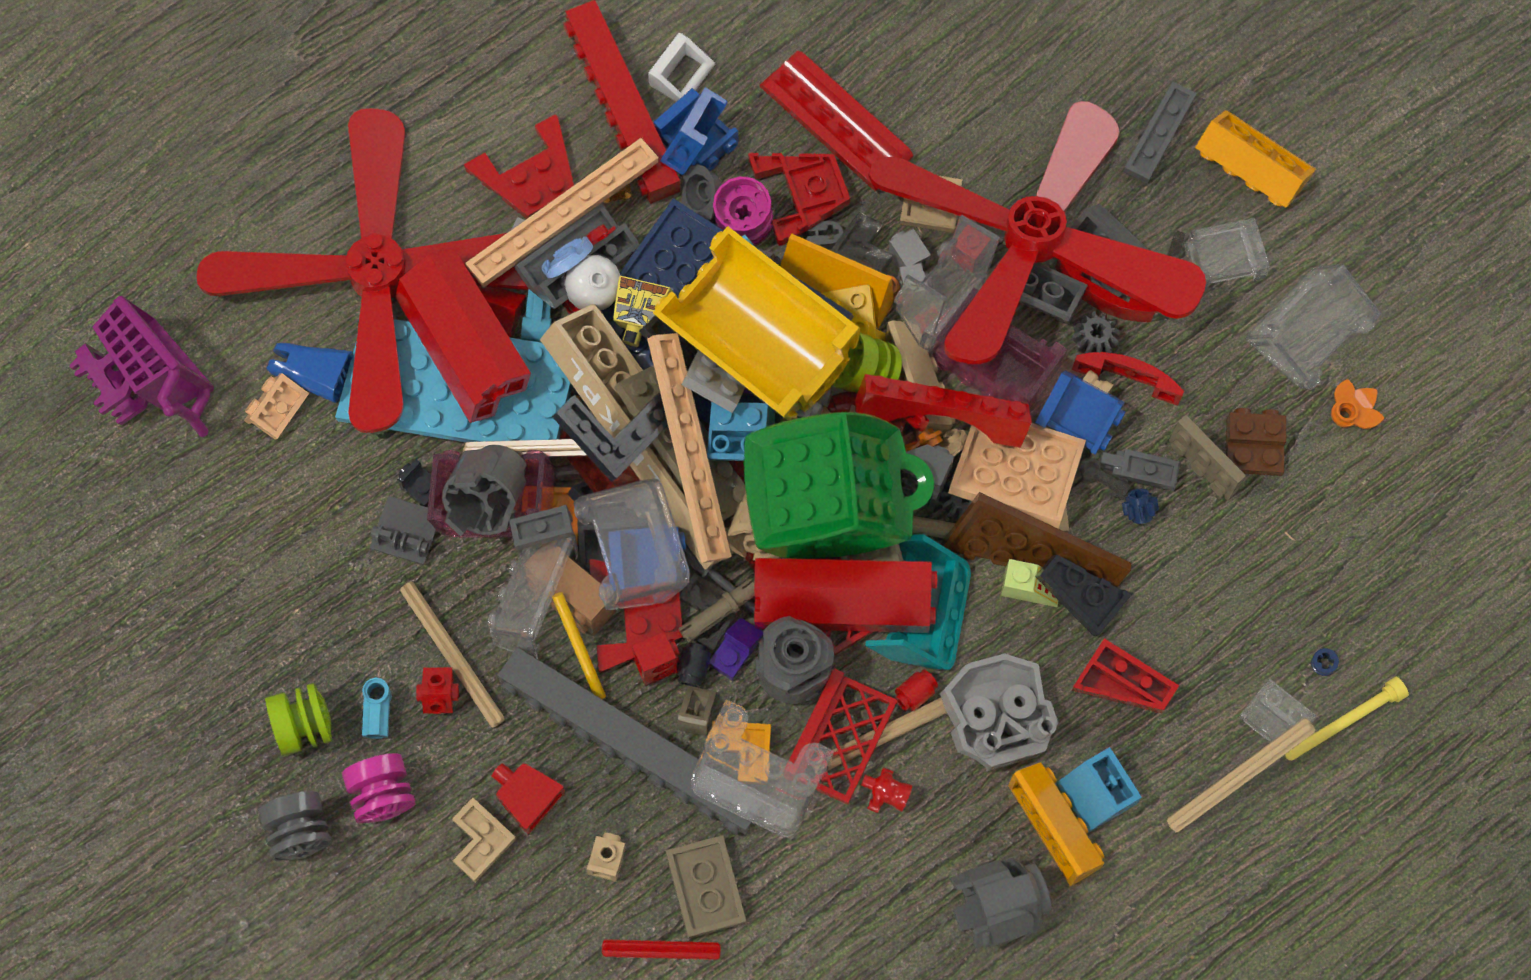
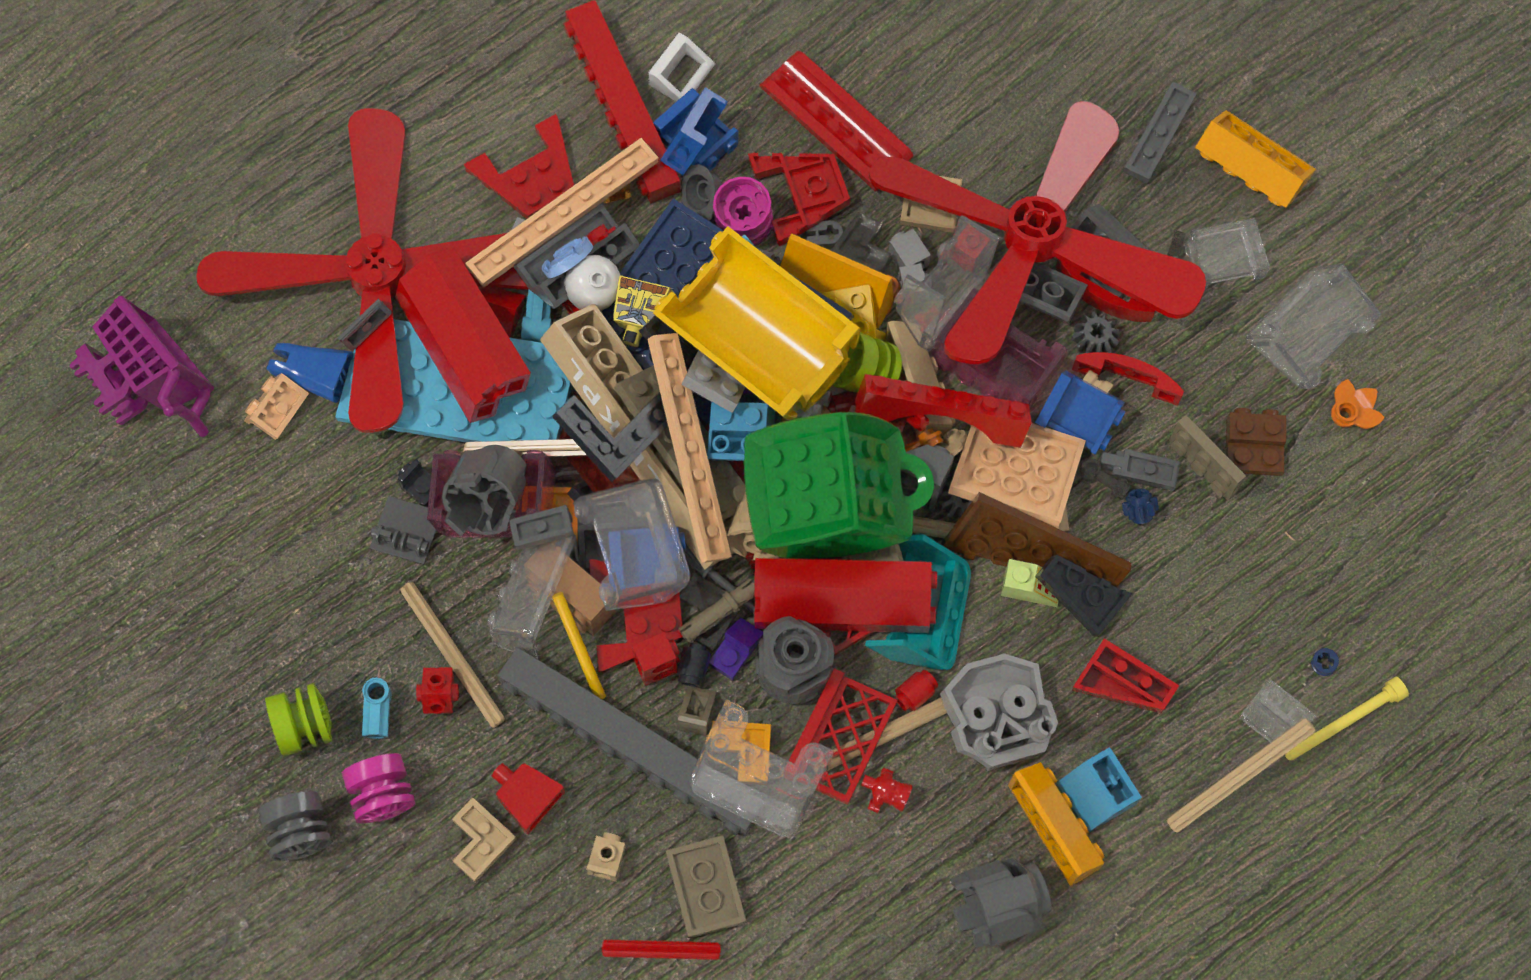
none -> dark grey slope [338,299,392,351]

